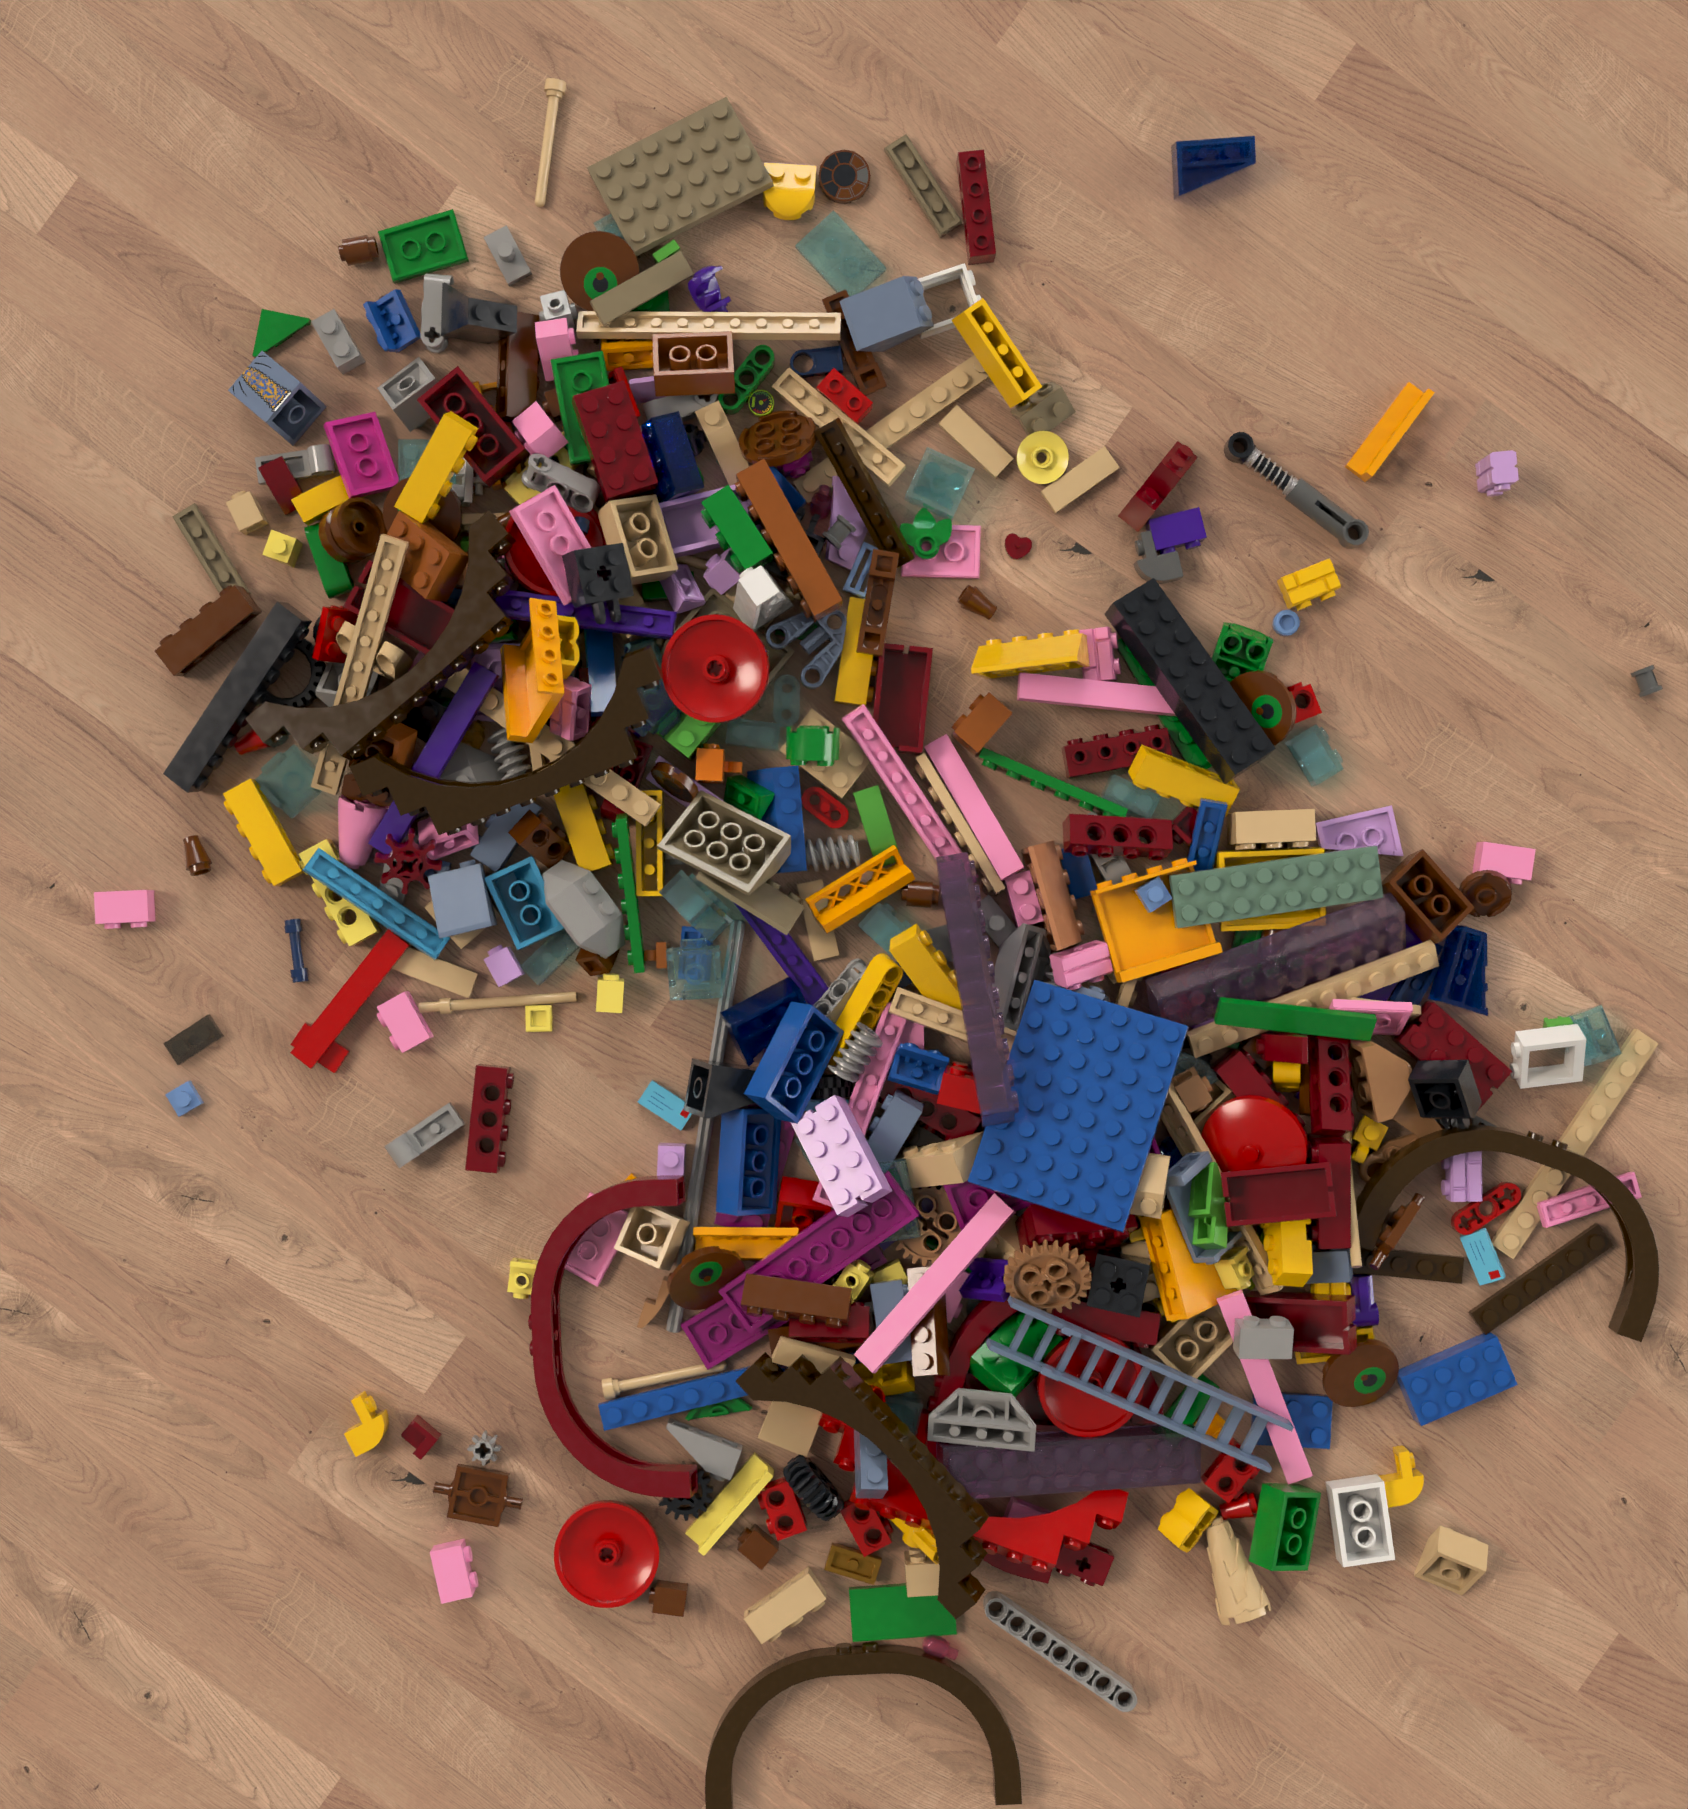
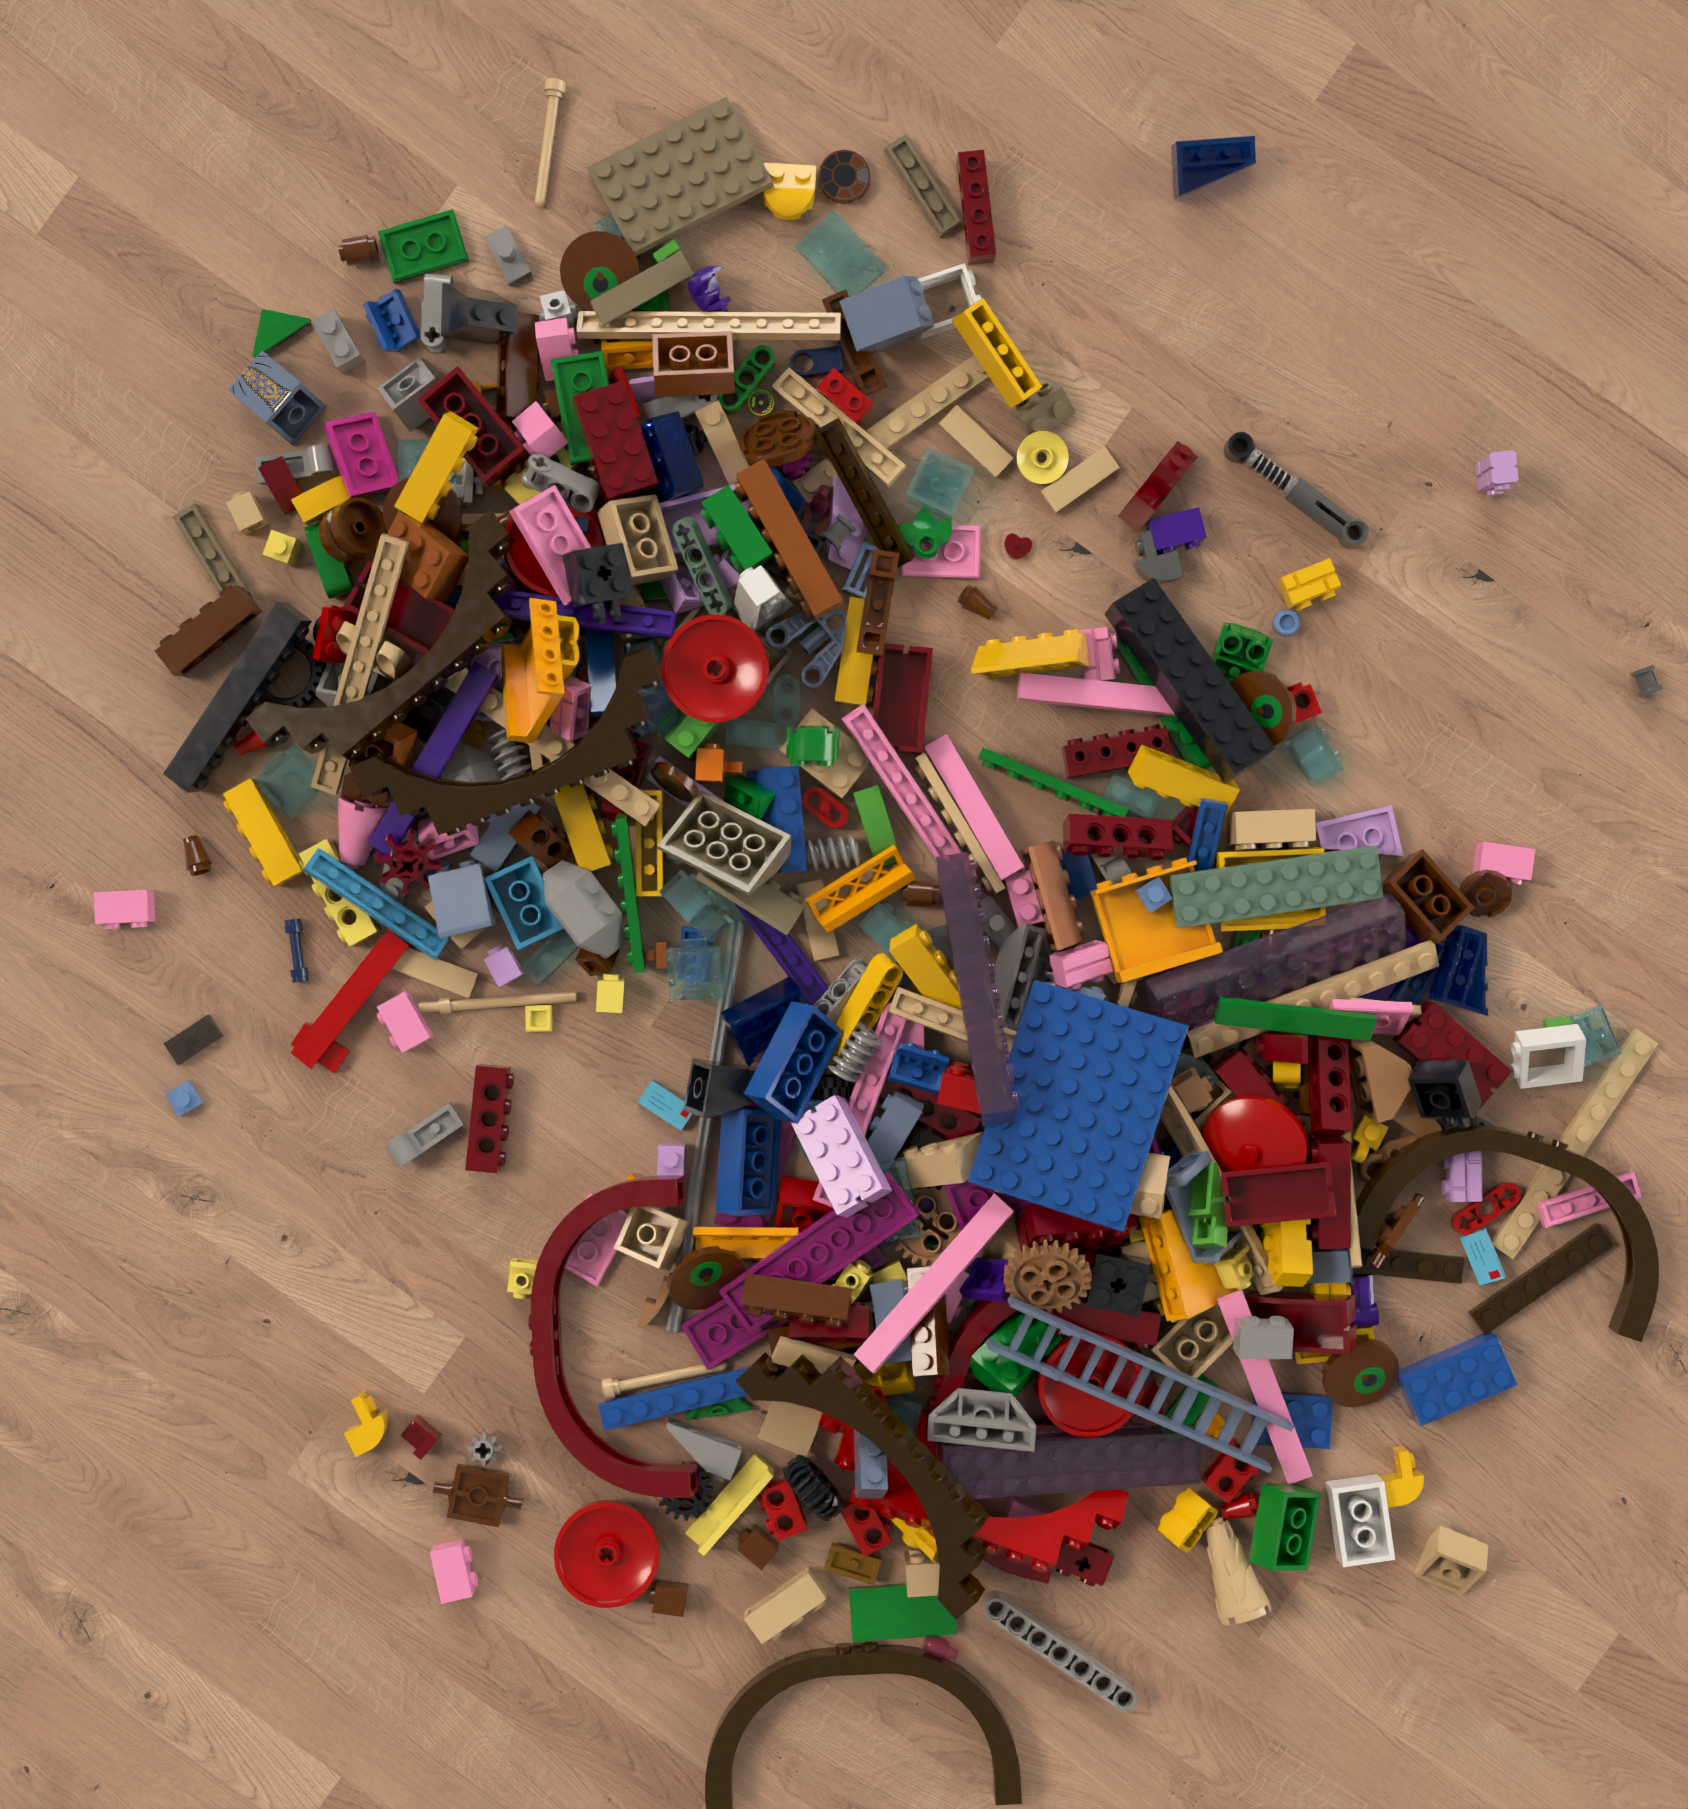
dark orange brick [951,692,1012,756] -> none
light orange fence [1345,382,1435,482] -> none
none -> sand green beam [672,517,732,615]

